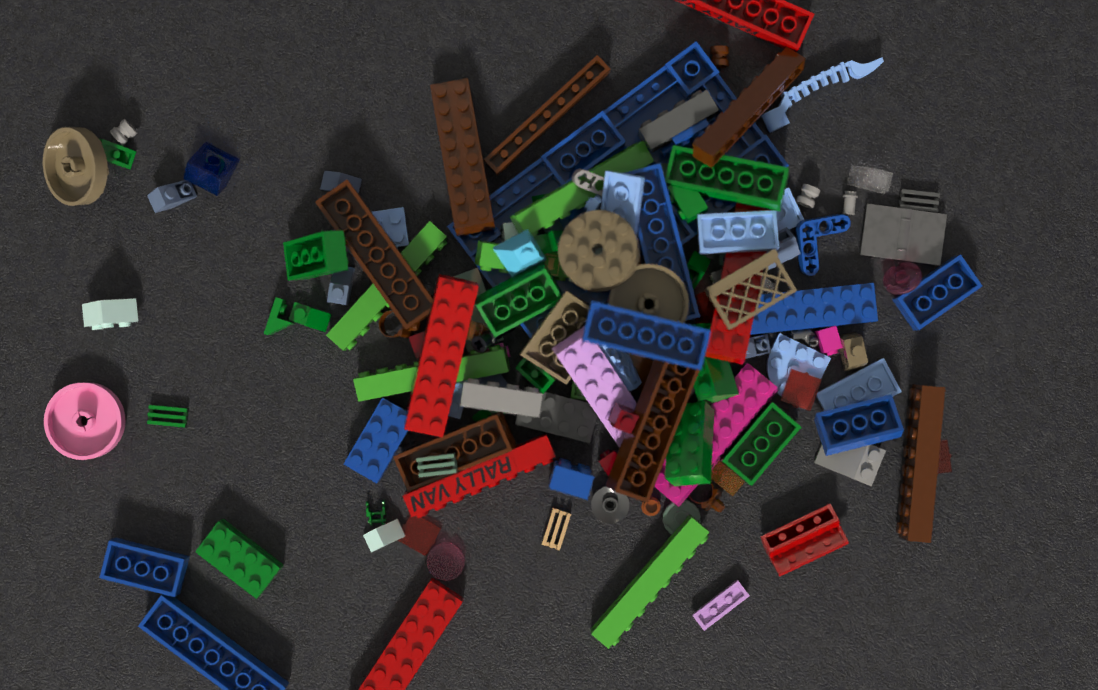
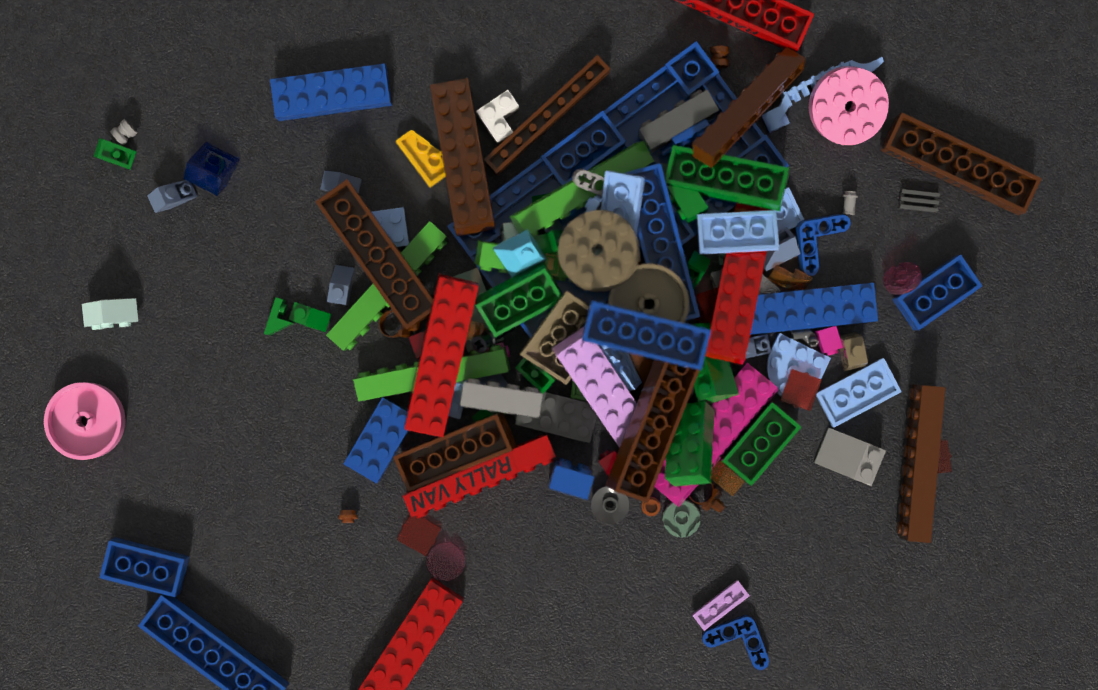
dark tan piece [43,127,109,206] -> none
green tile [147,405,188,428] -> none
green brick [195,519,284,599] -> none
green brick [283,230,348,281] -> none
light aqua slope [363,519,406,552] -> none
green piece [366,500,386,526] -> none
sand green tile [416,453,458,477] -> none
tan tile [542,508,571,550] -> none
bright green brick [590,514,709,649] -> none
dark red brick [608,403,639,434] -> none
dark tan fence [704,249,797,330] -> none
red brick [761,504,849,577] -> none
light grey wheel [796,184,820,209] -> none
blue brick [814,394,904,456] -> none
clear slope [847,165,893,194] -> none
flat silver piece [860,203,947,266] -> none
none -> blue brick [270,64,392,121]
none -> dark orange plate [338,510,358,523]
none -> yellow wing [396,130,446,188]
none -> white brick [476,90,519,146]
none -> blue beam [702,615,769,670]
none -> clear orange slope [767,265,813,290]
none -> bright pink piece [809,66,889,145]
none -> reddish brown brick [880,113,1042,215]

